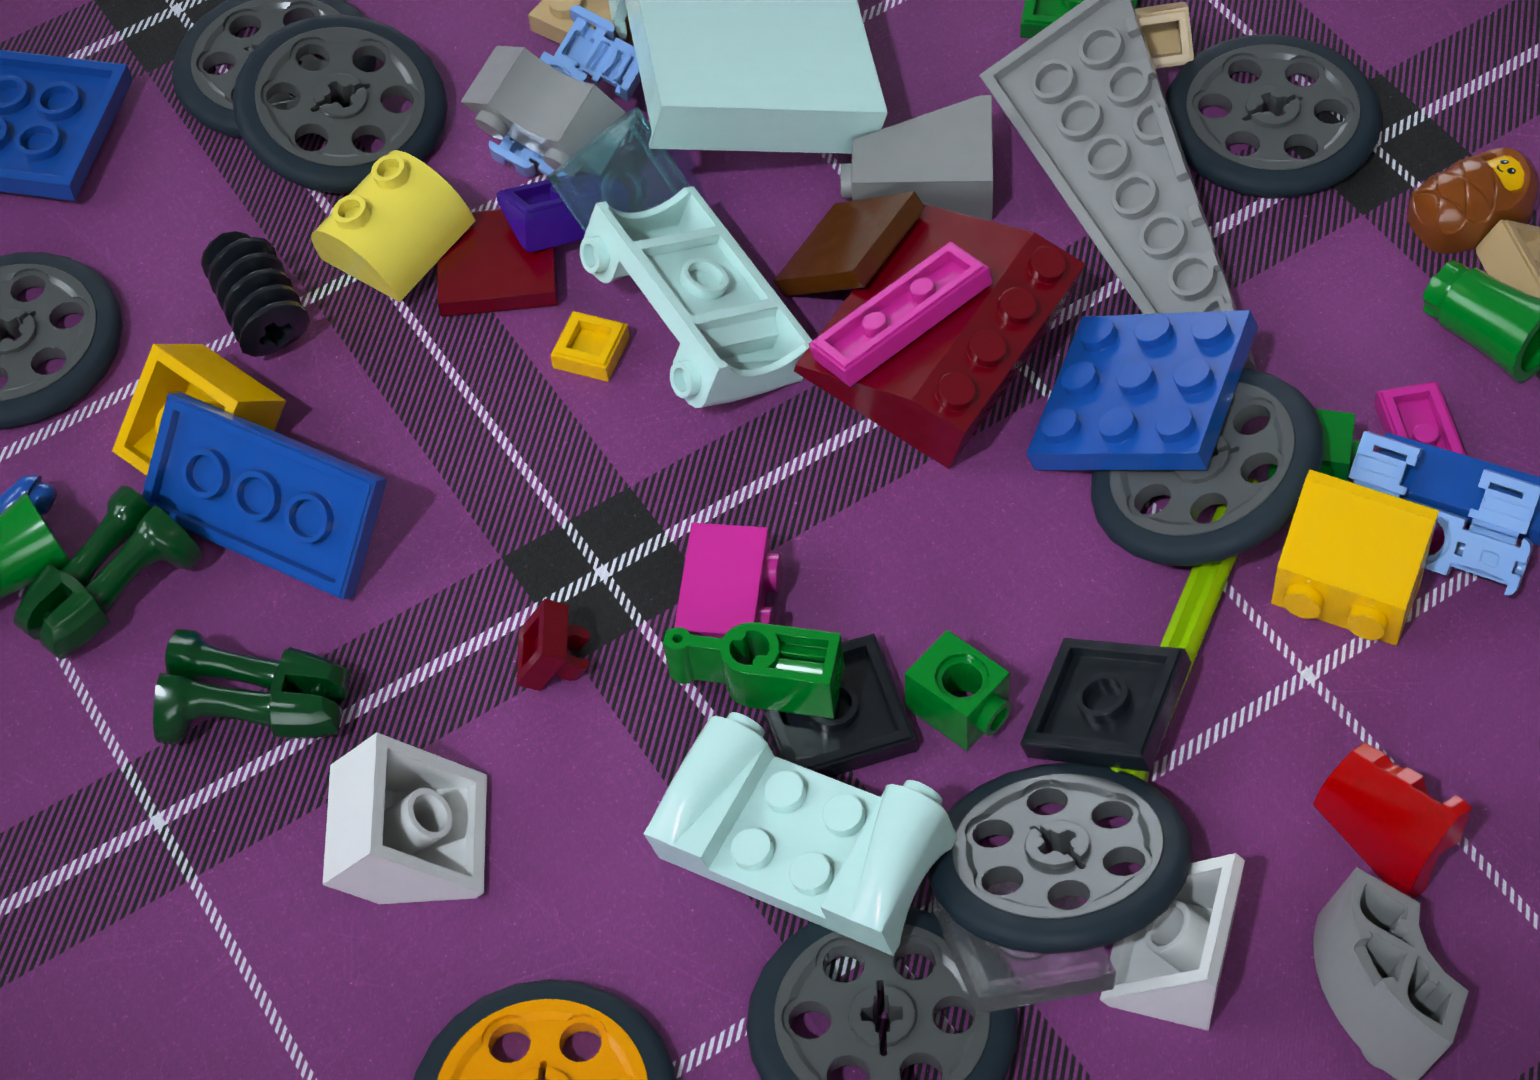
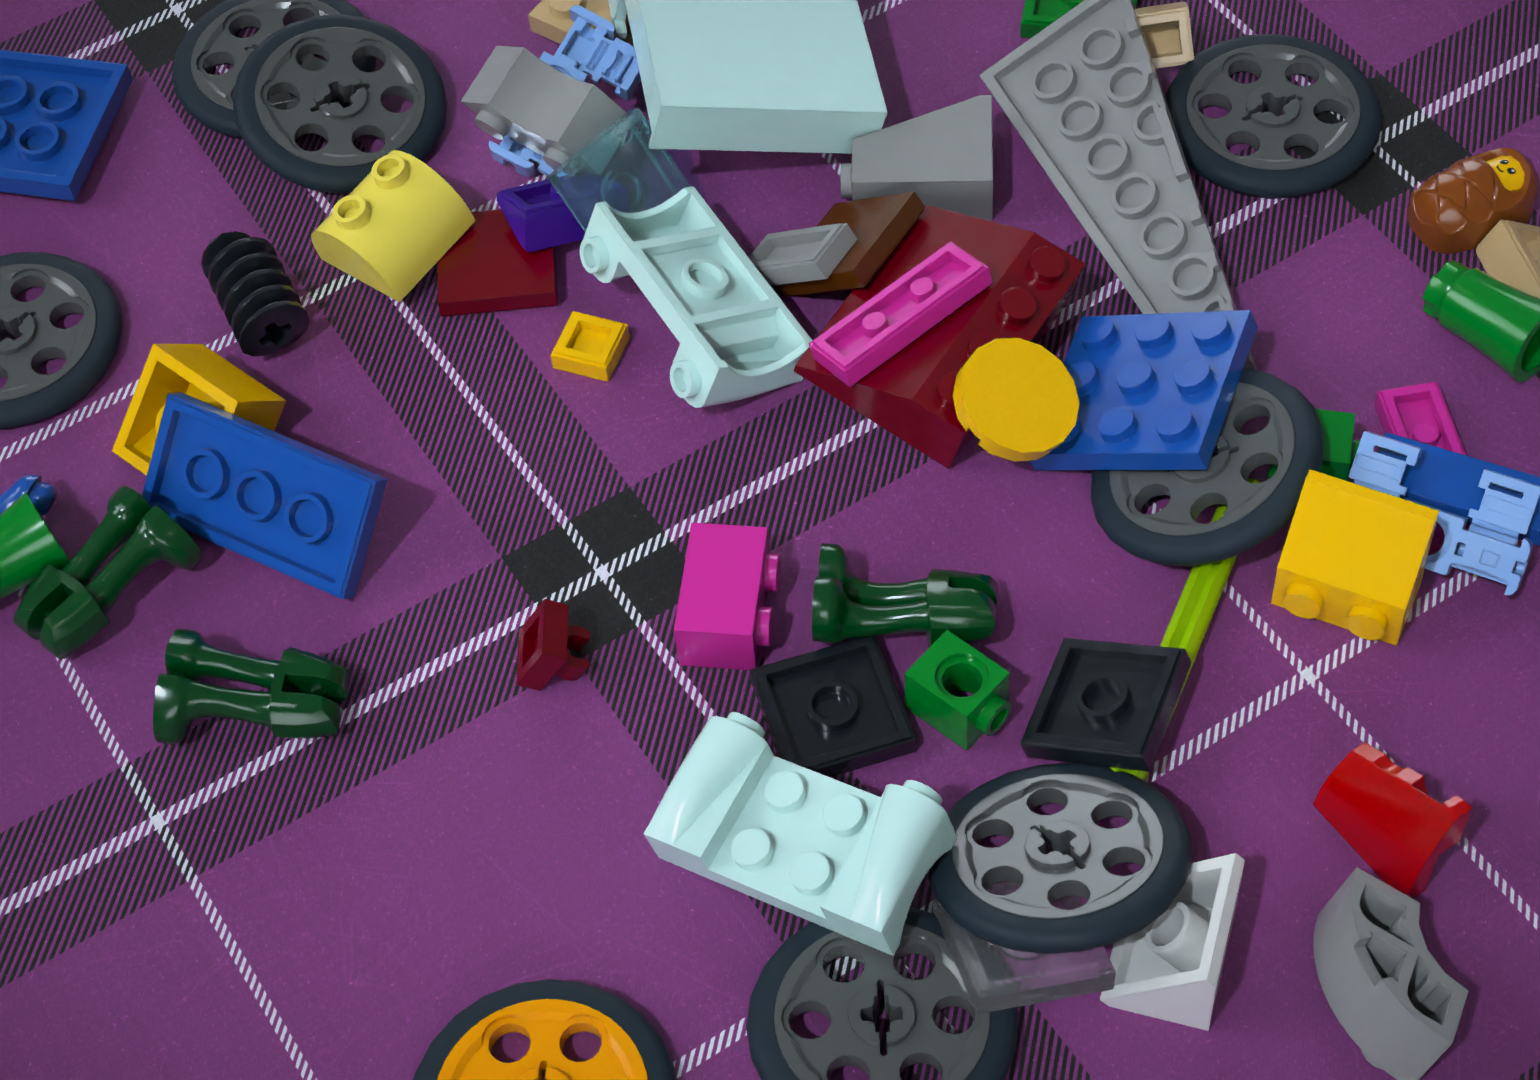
white slope [322,732,487,904] -> none
green piece [663,622,845,719] -> none
none -> light grey tile [749,223,858,286]
none -> dark green piece [812,543,998,648]
none -> yellow tile [952,338,1080,462]

